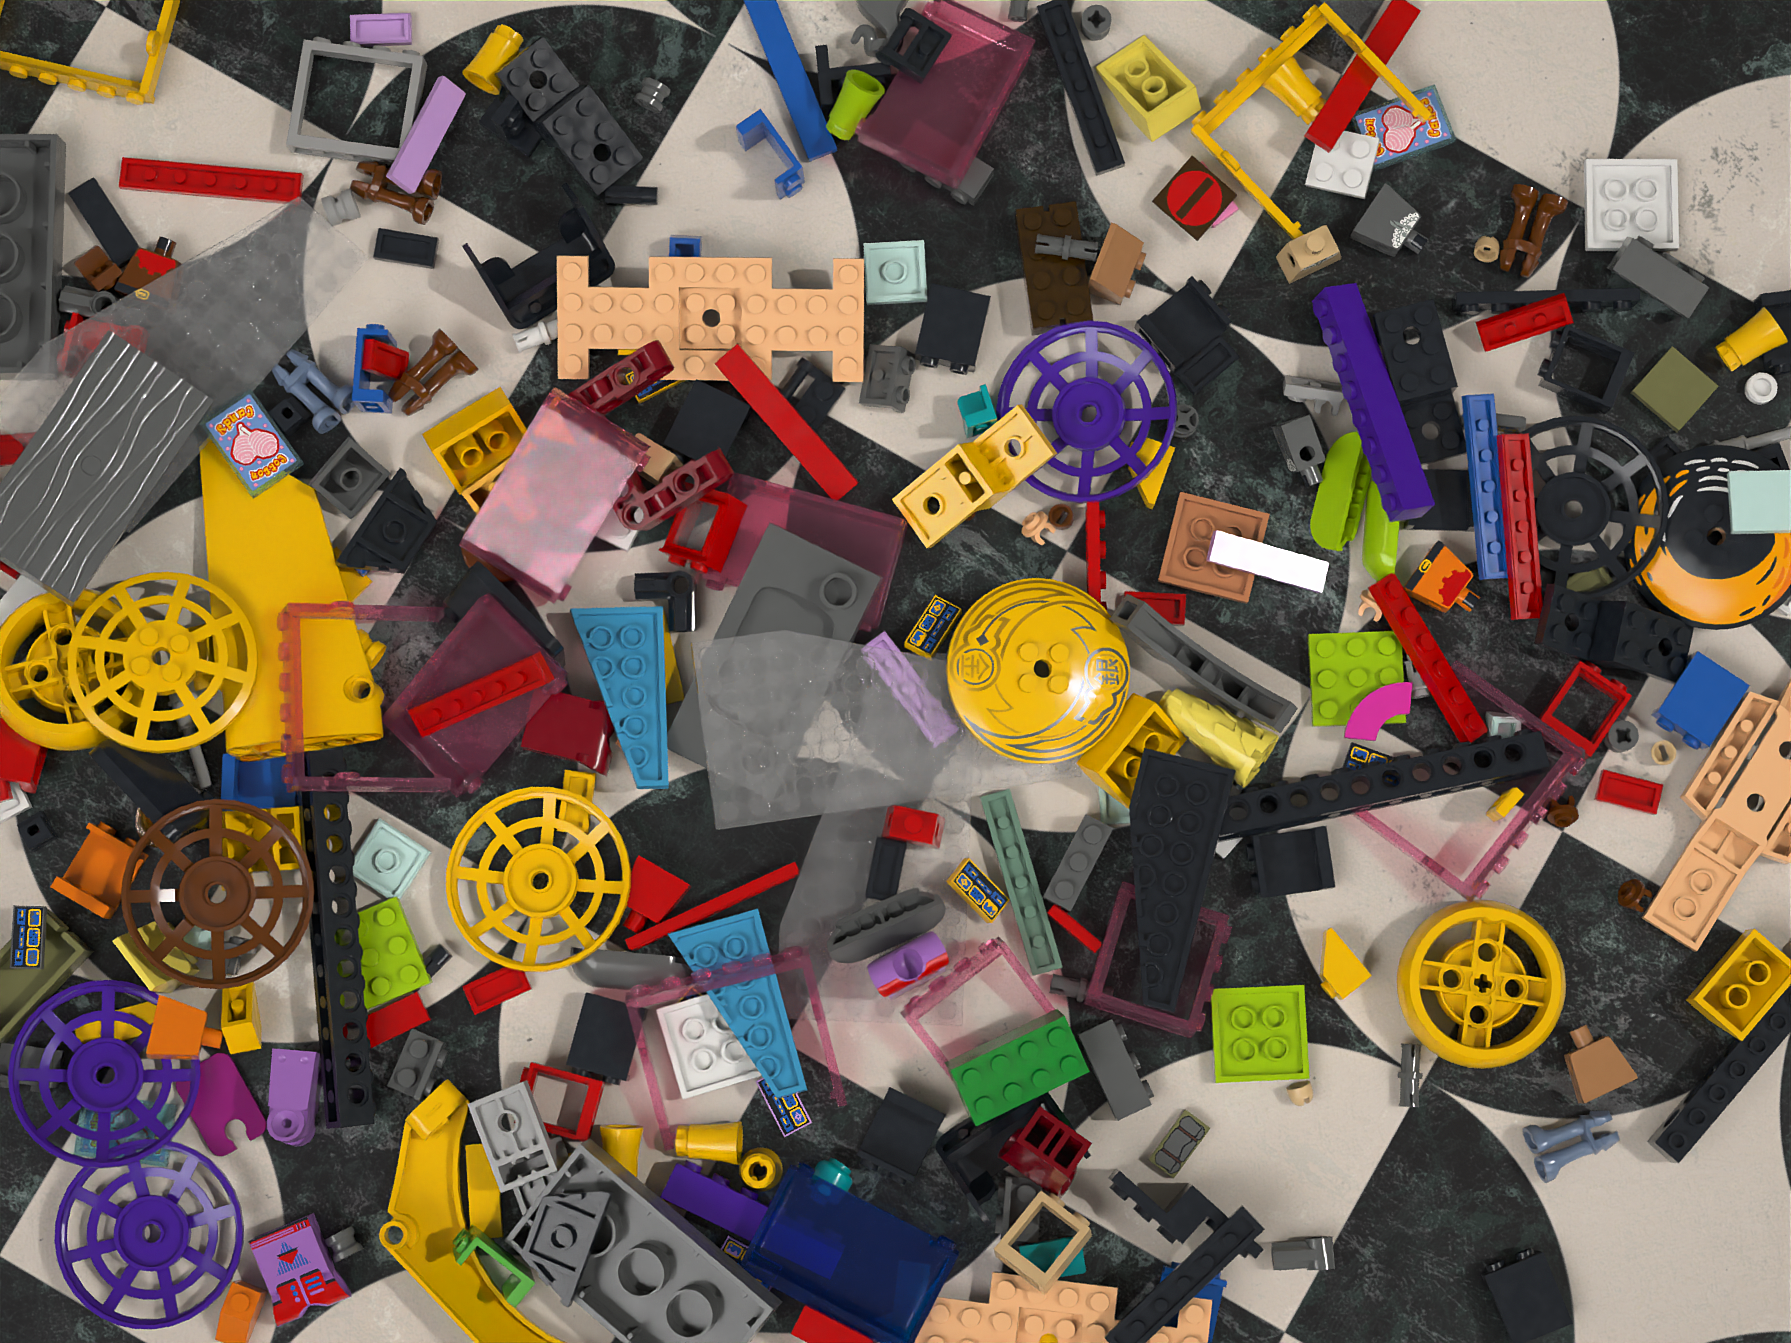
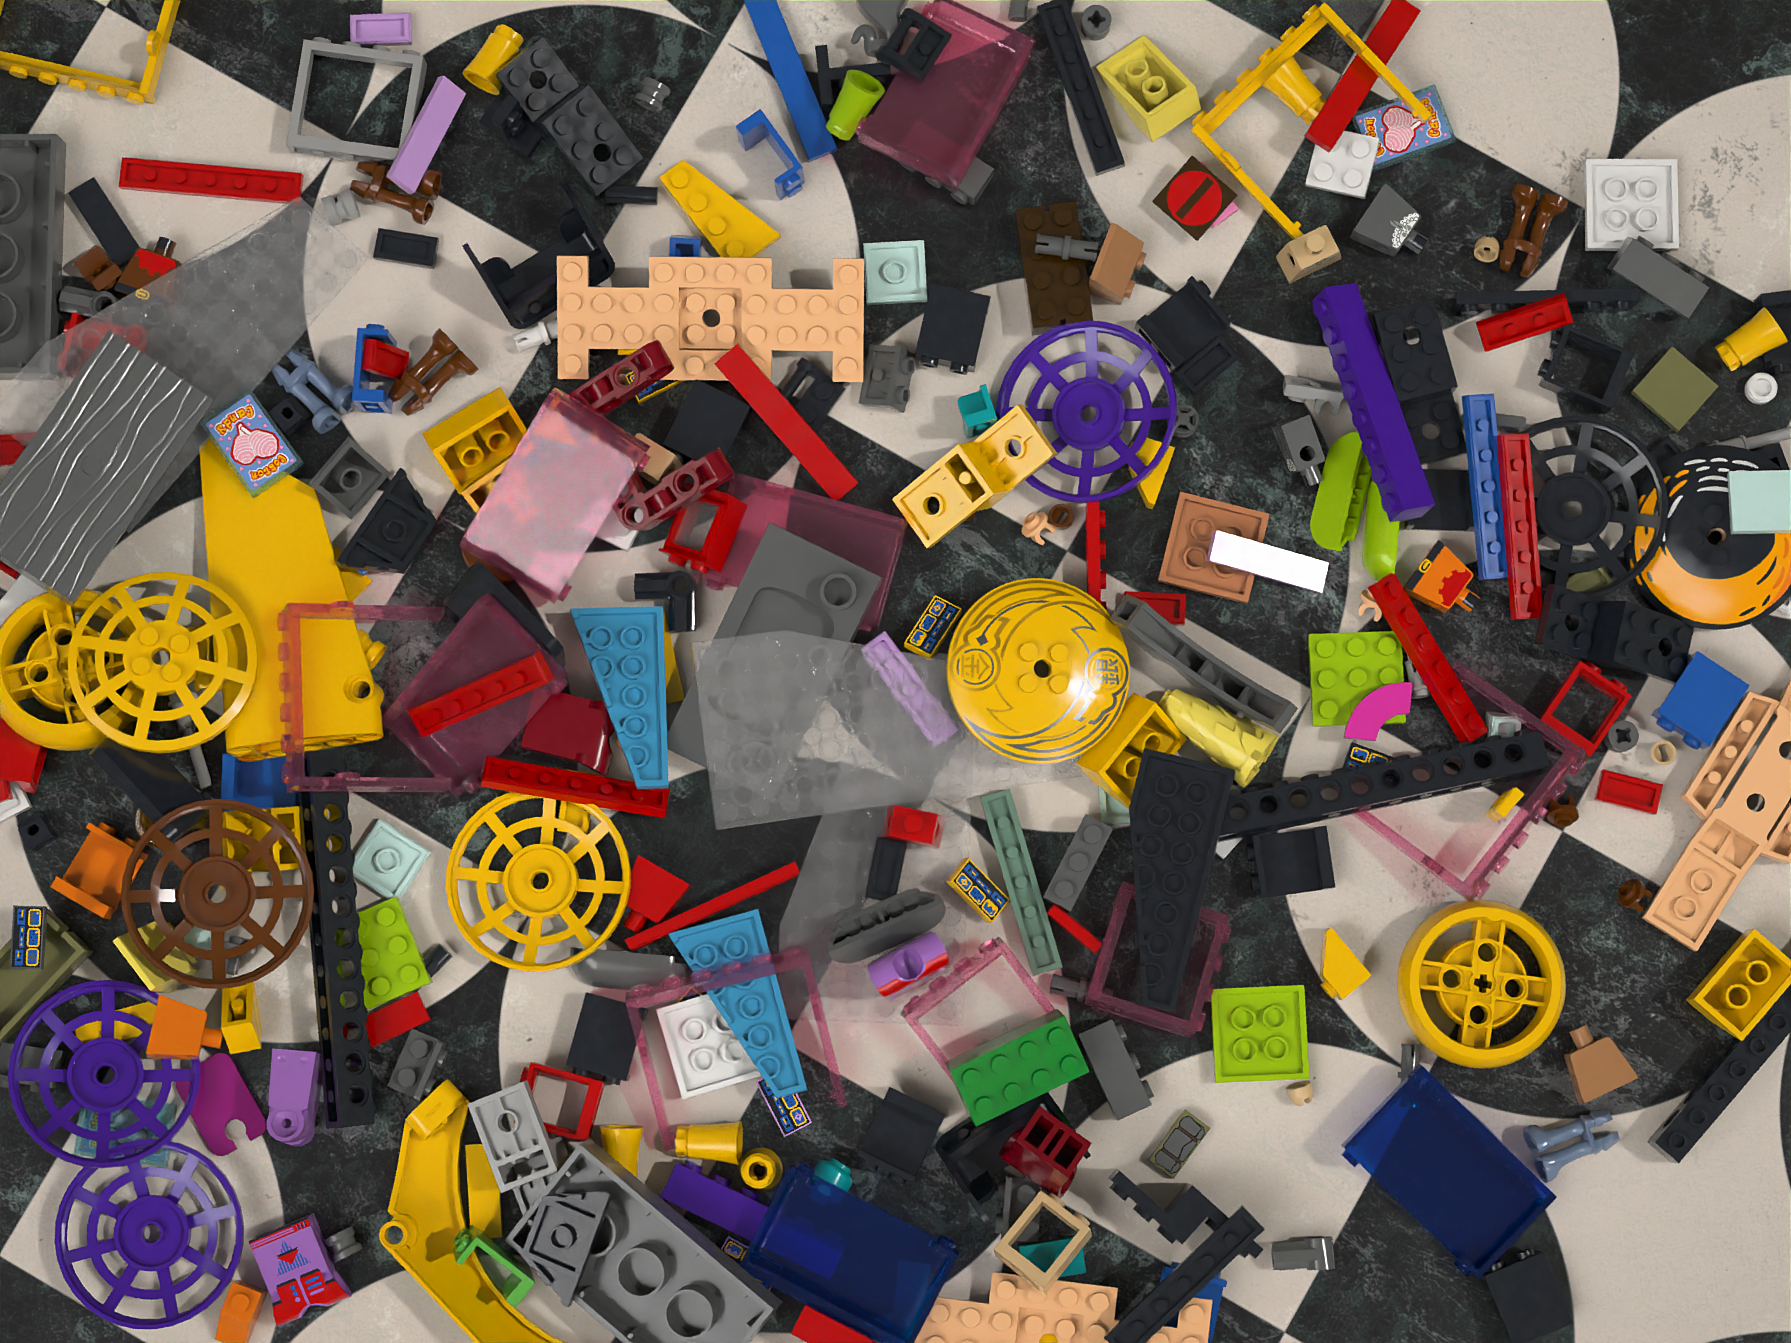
red tile [462,967,532,1015] -> none
none -> red tile [481,756,670,818]
none -> yellow wing [659,160,781,257]
none -> clear blue windscreen [1341,1064,1557,1279]

